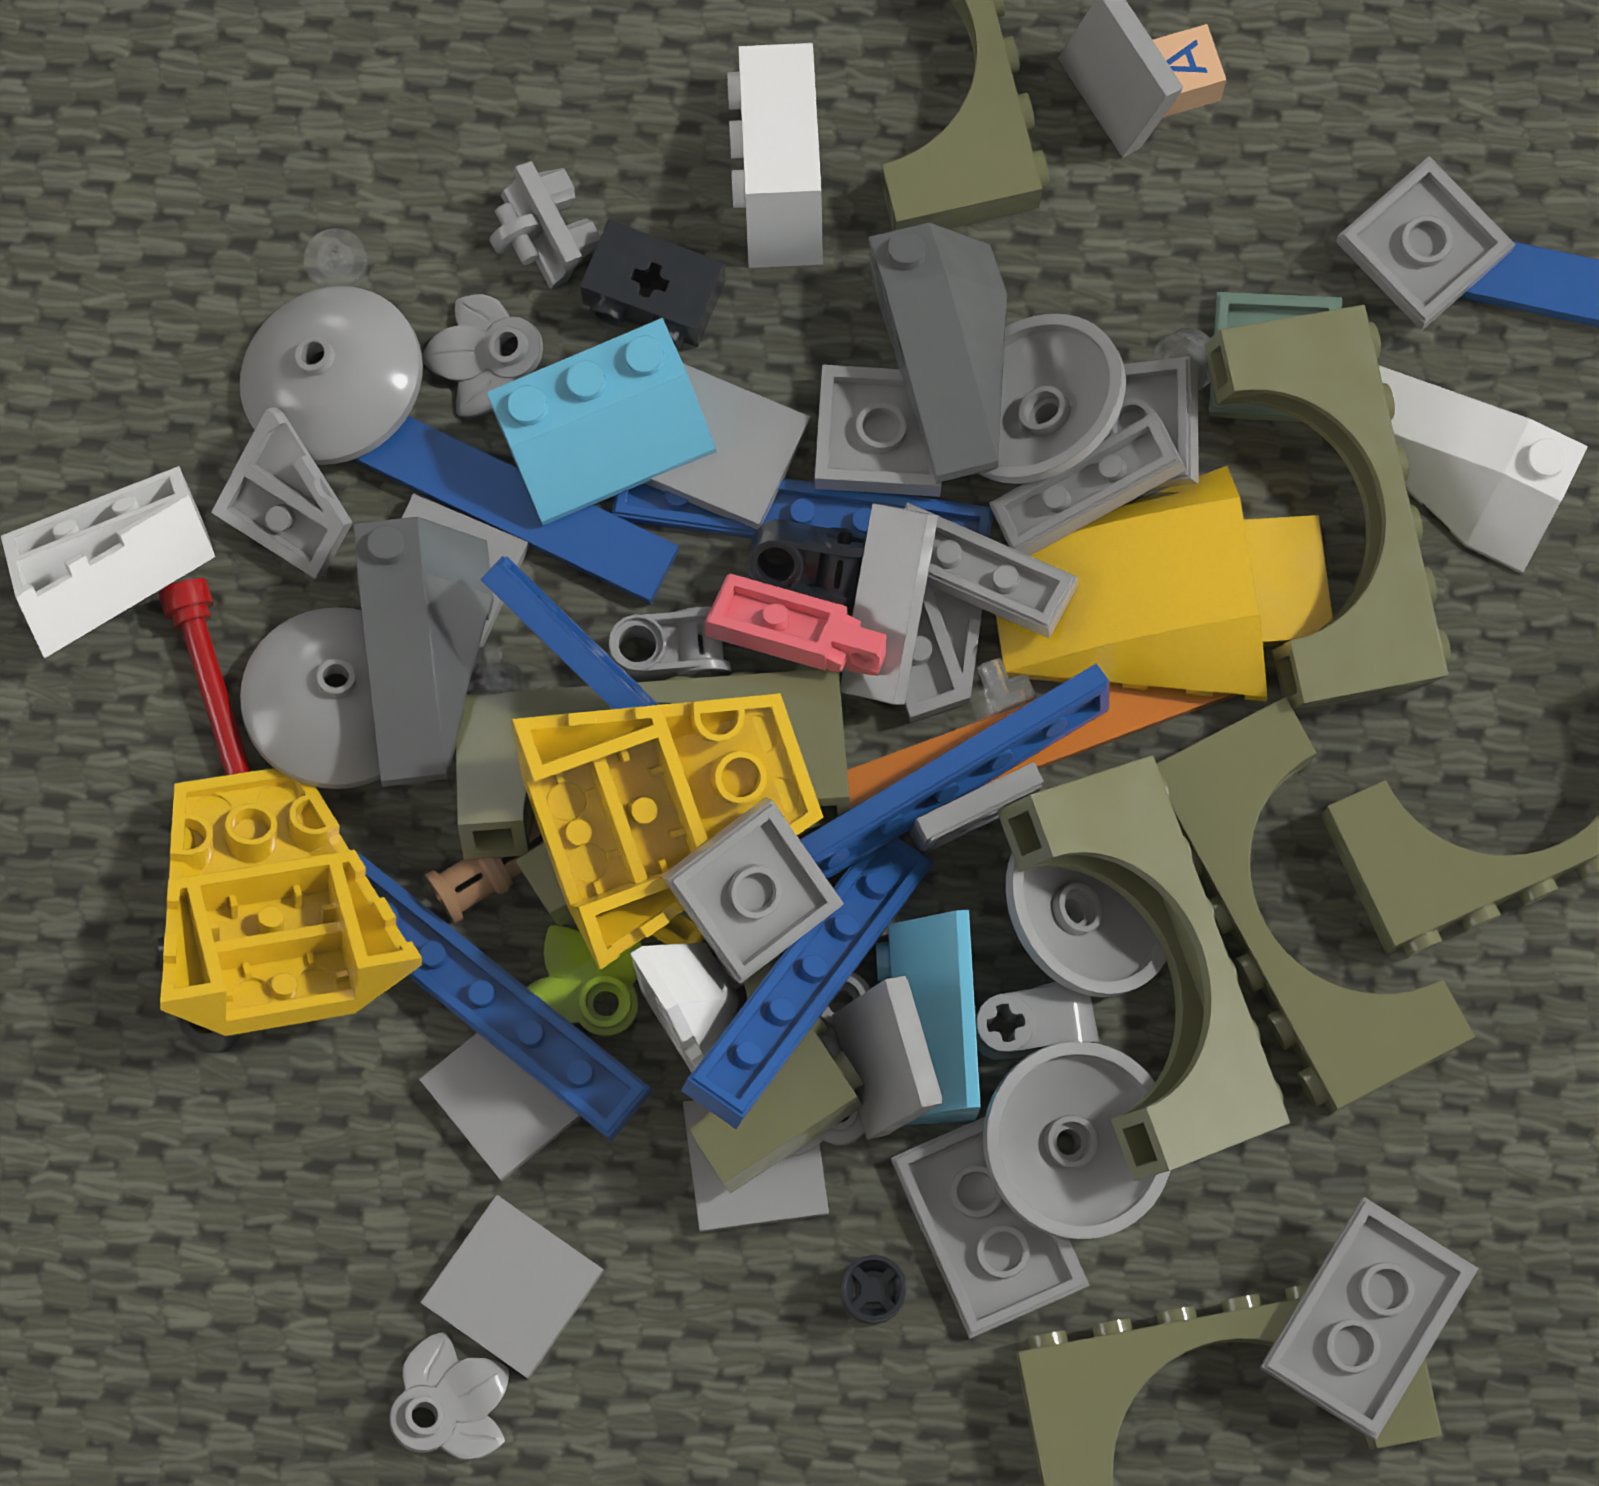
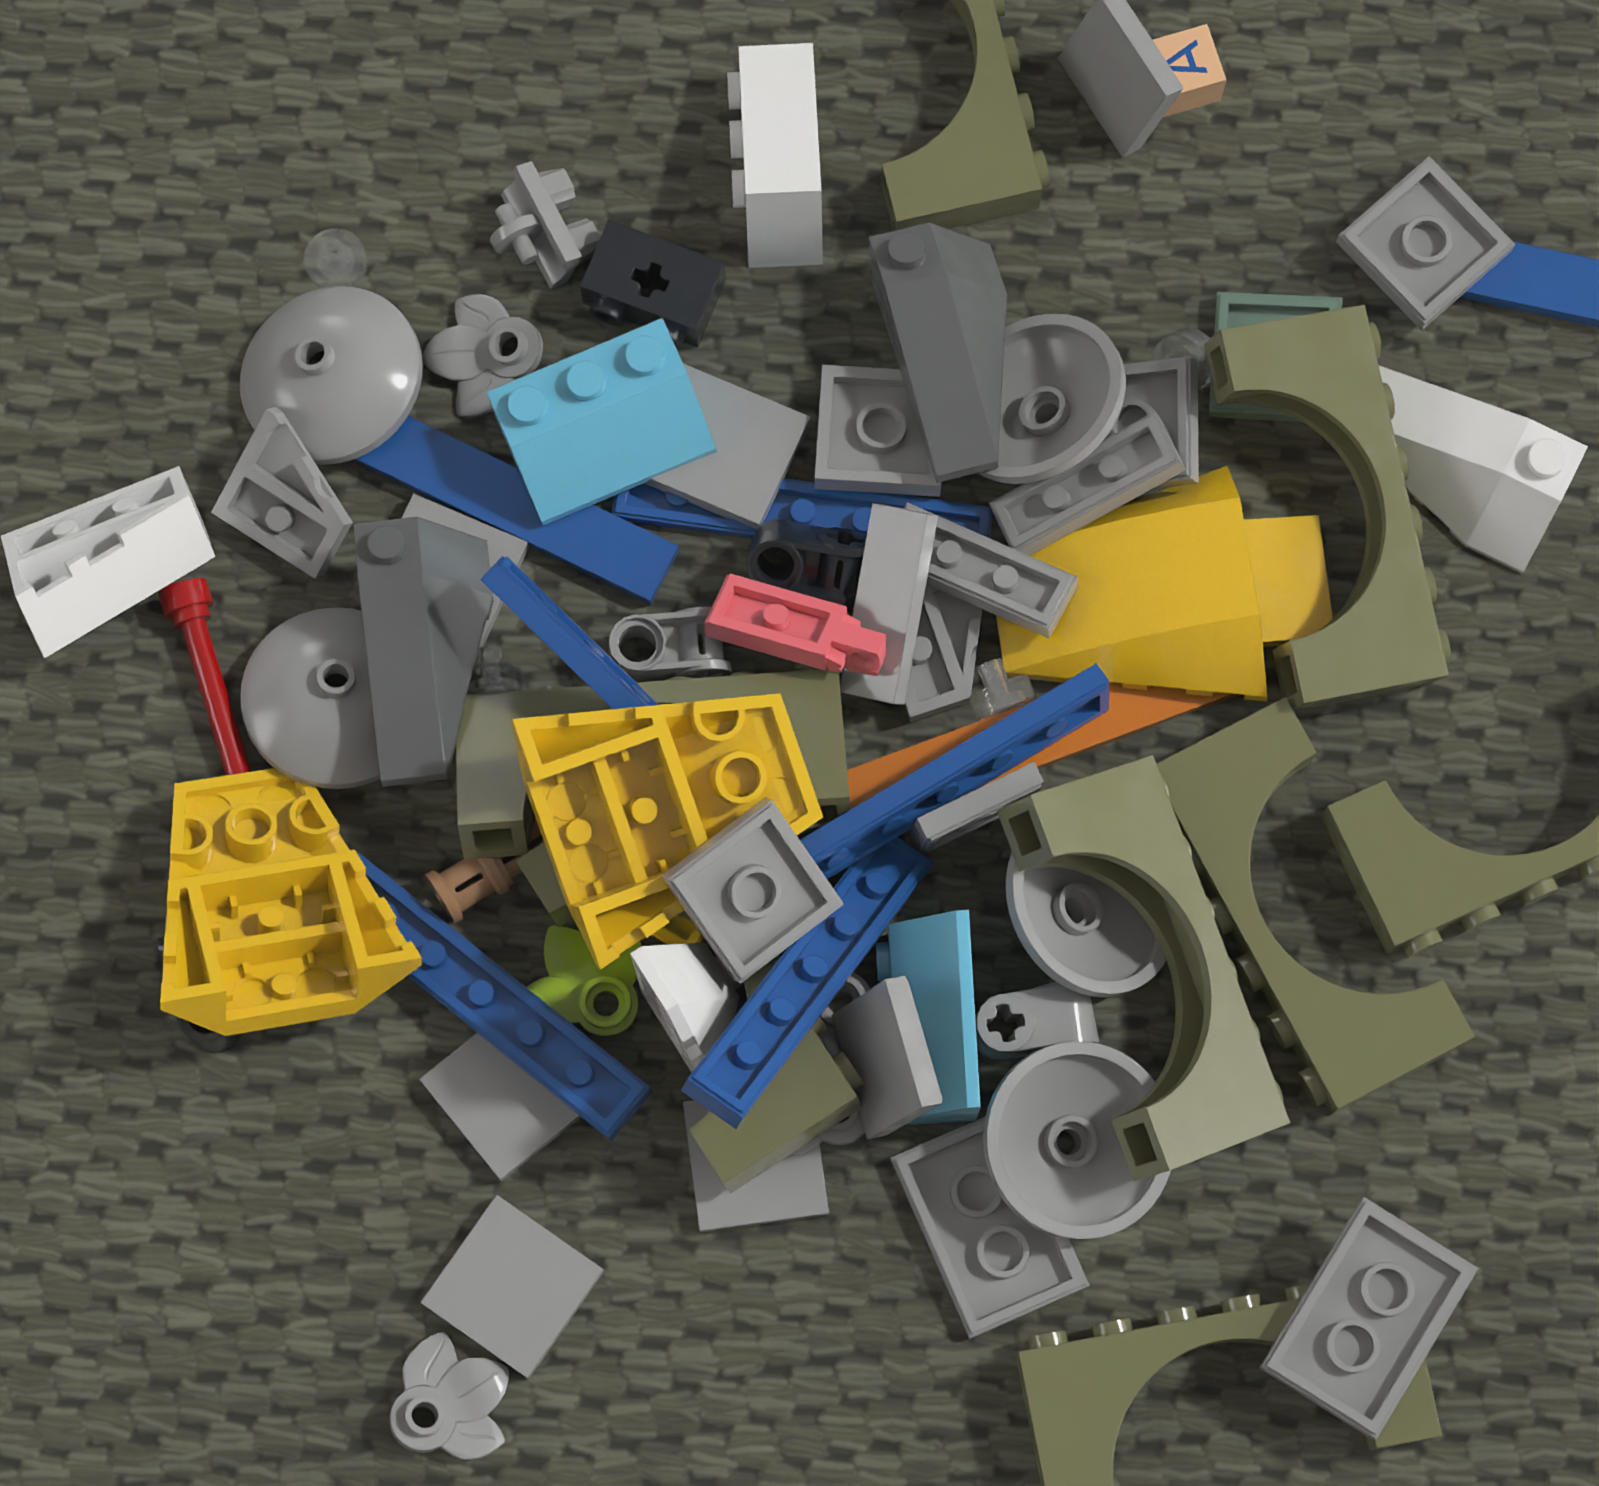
black wheel [840,1255,907,1325] -> none

